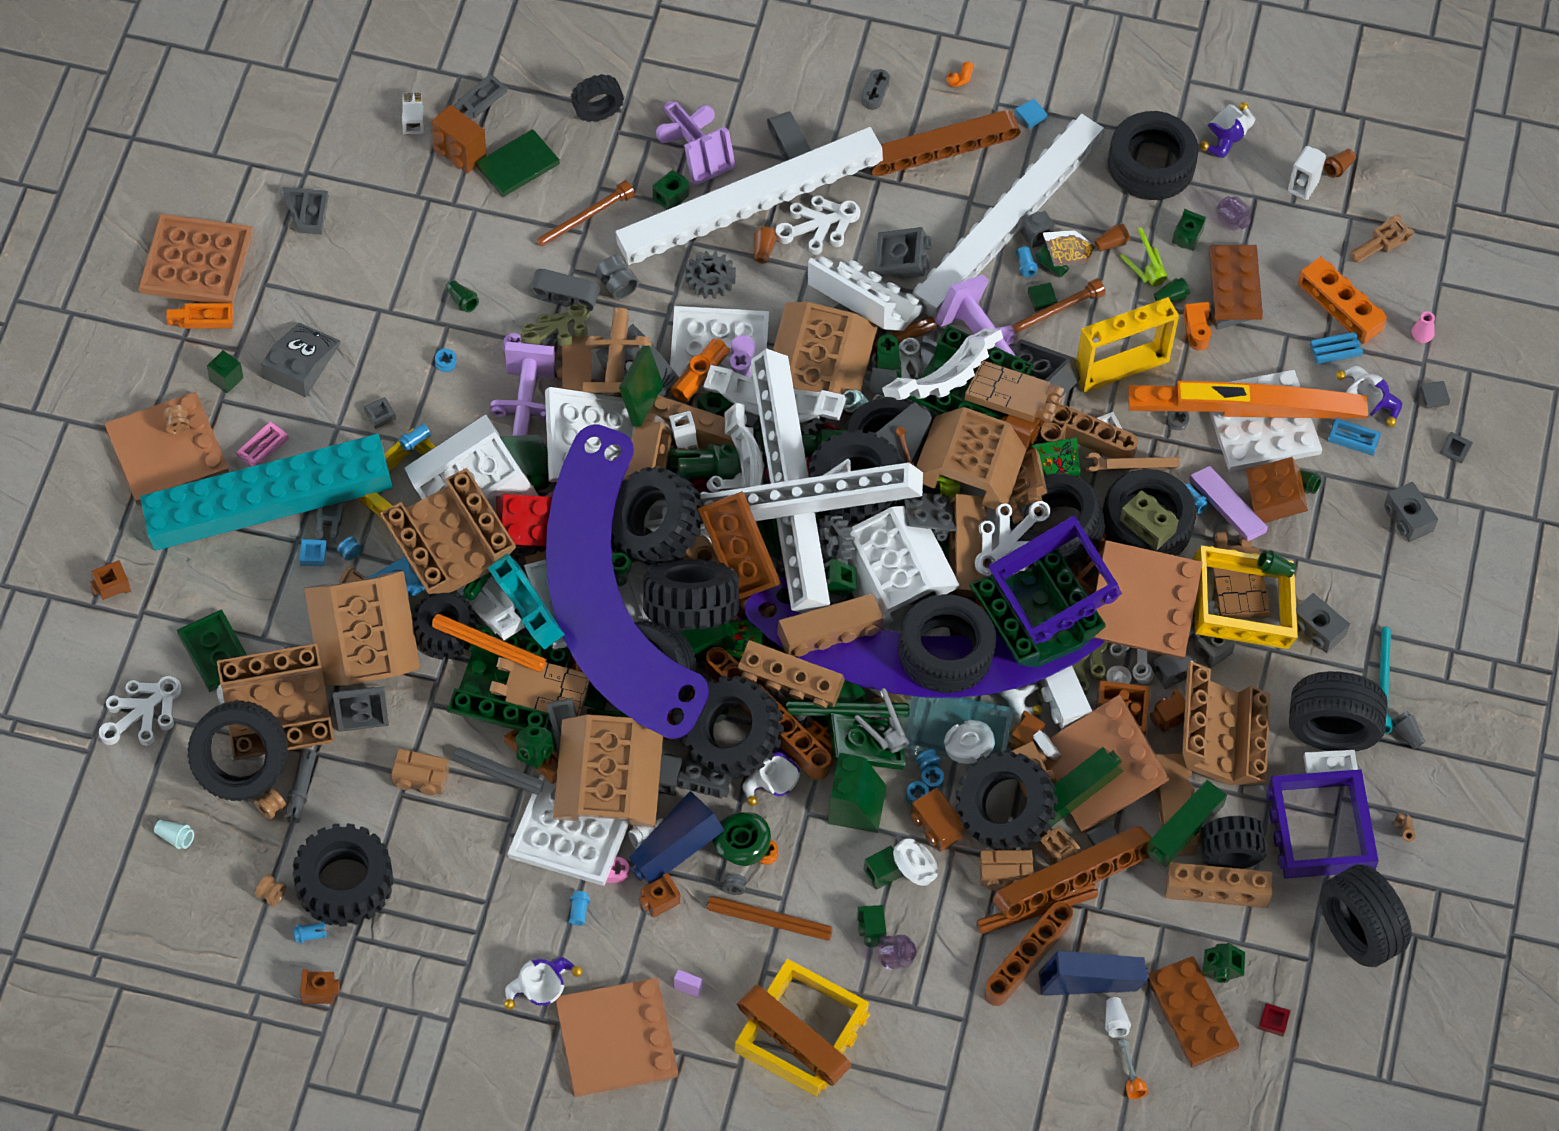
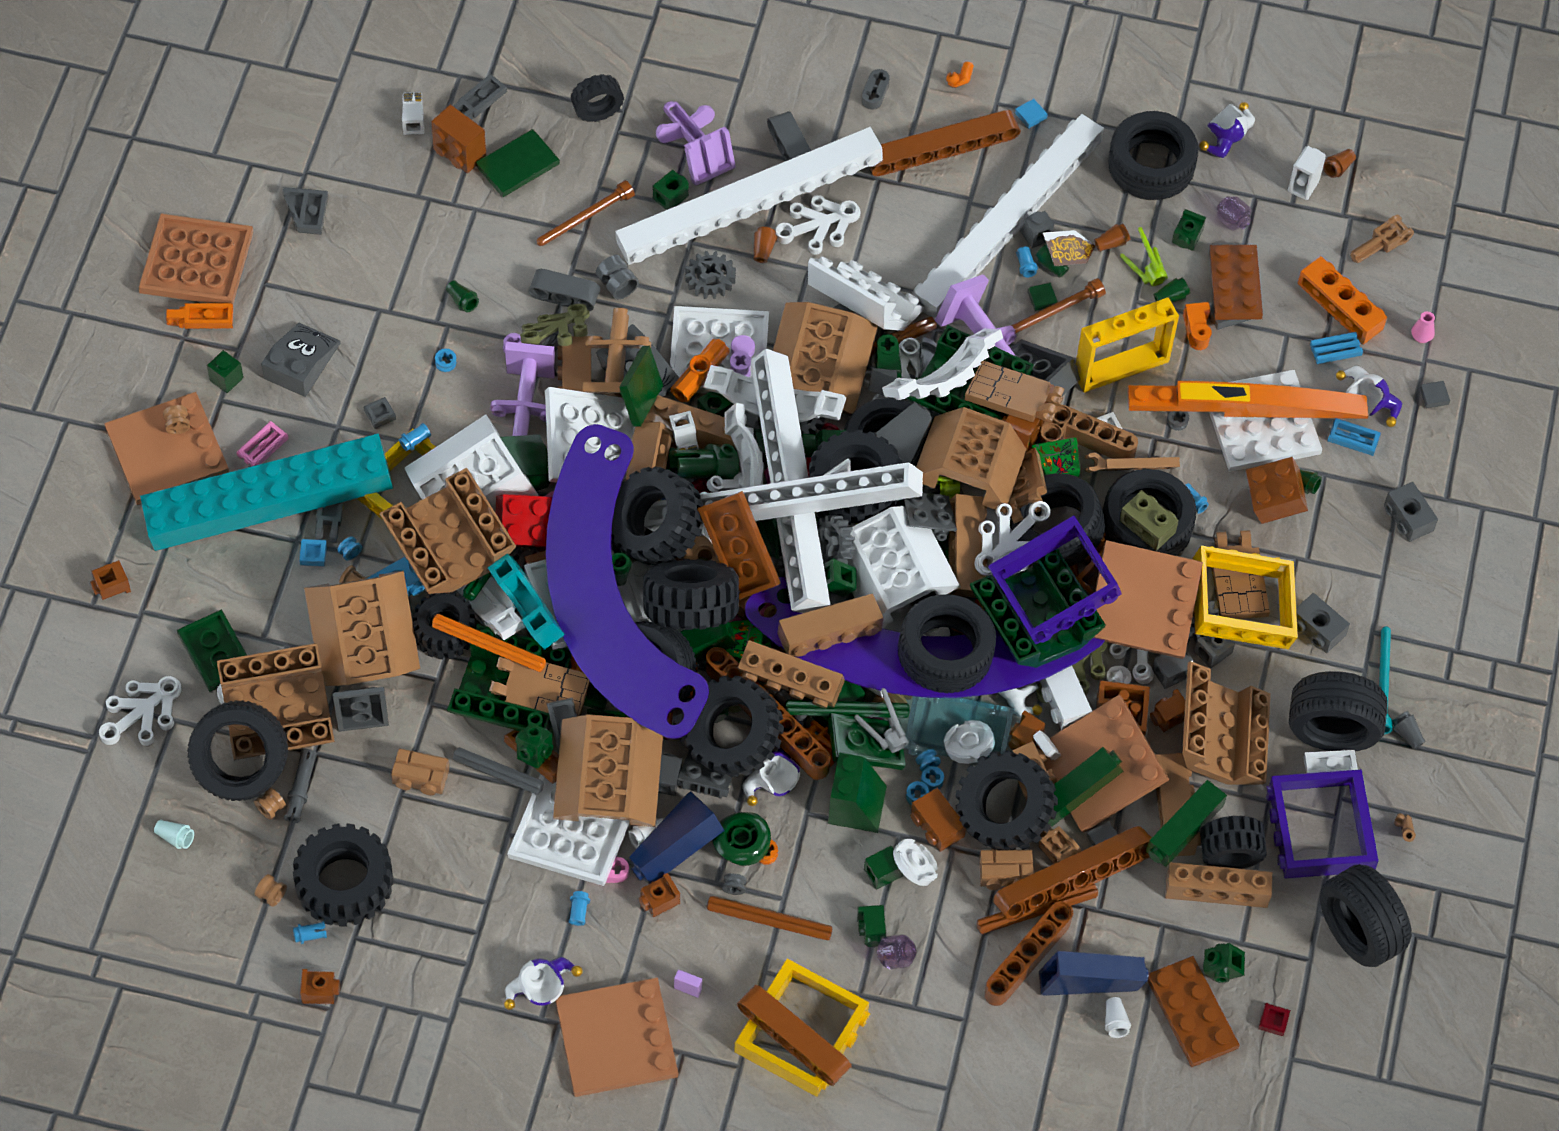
light aqua cone [843,390,869,413] -> none
dark grey plate [874,227,932,279] -> none
dark orange hinge [896,427,915,466] -> none
hinge [1118,1038,1148,1099] -> none
lavender tile [1190,466,1267,542] -> none
dark green cone [1257,550,1296,578] -> none
dark grey slope [1440,432,1473,464] -> none

